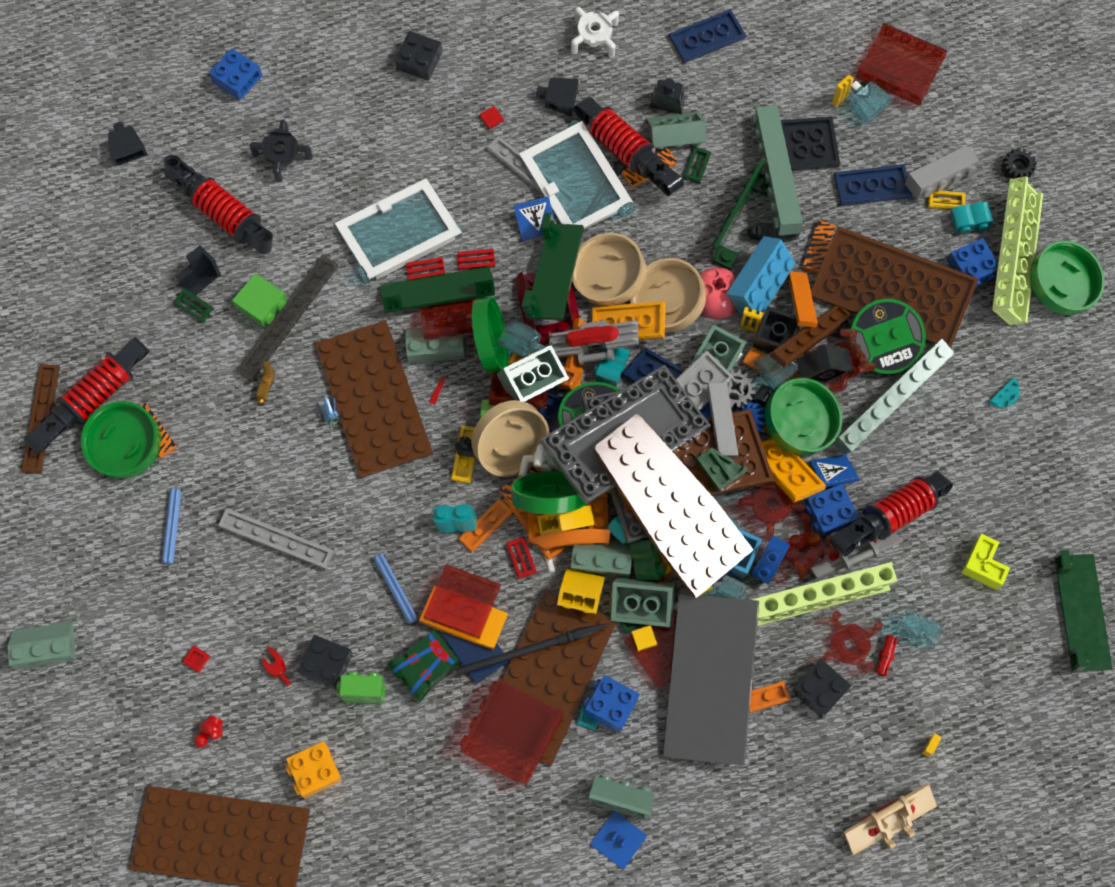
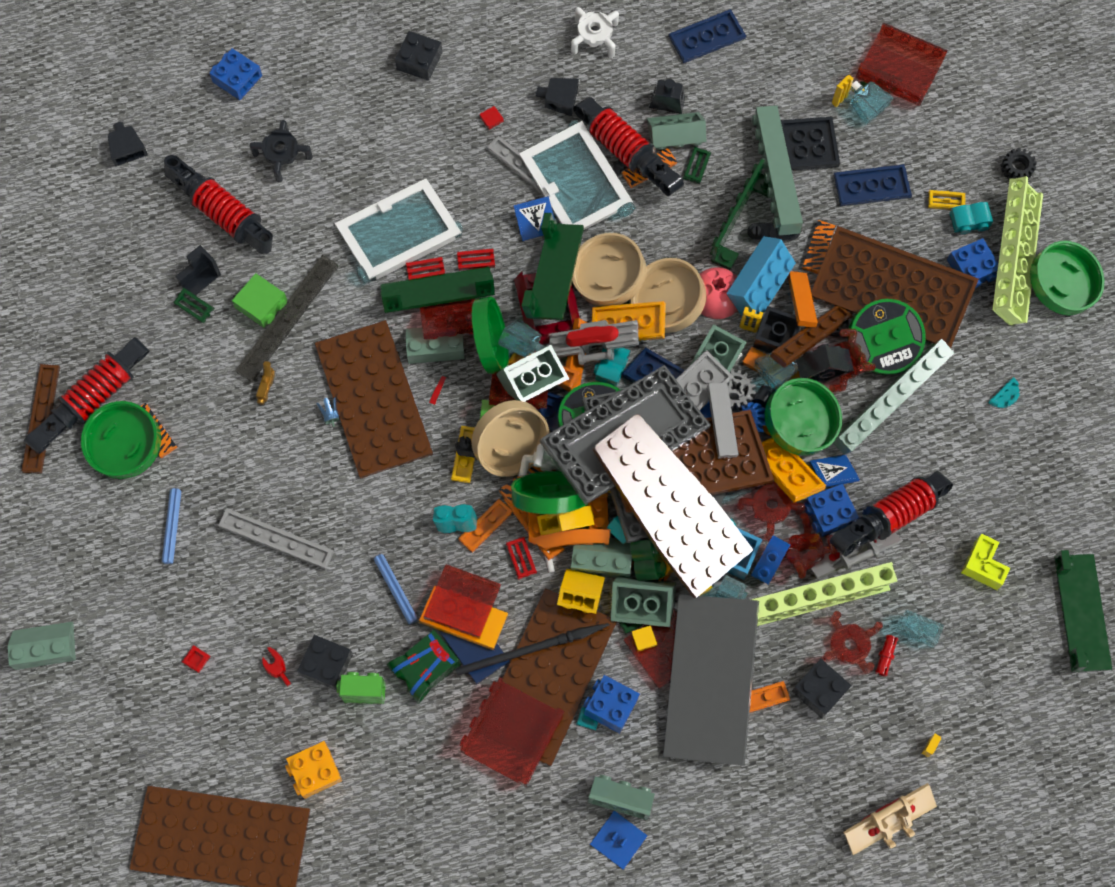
red animal [194,715,224,748] -> none
dark green wing [695,448,749,492] -> none
light grey brick [905,145,979,200] -> none

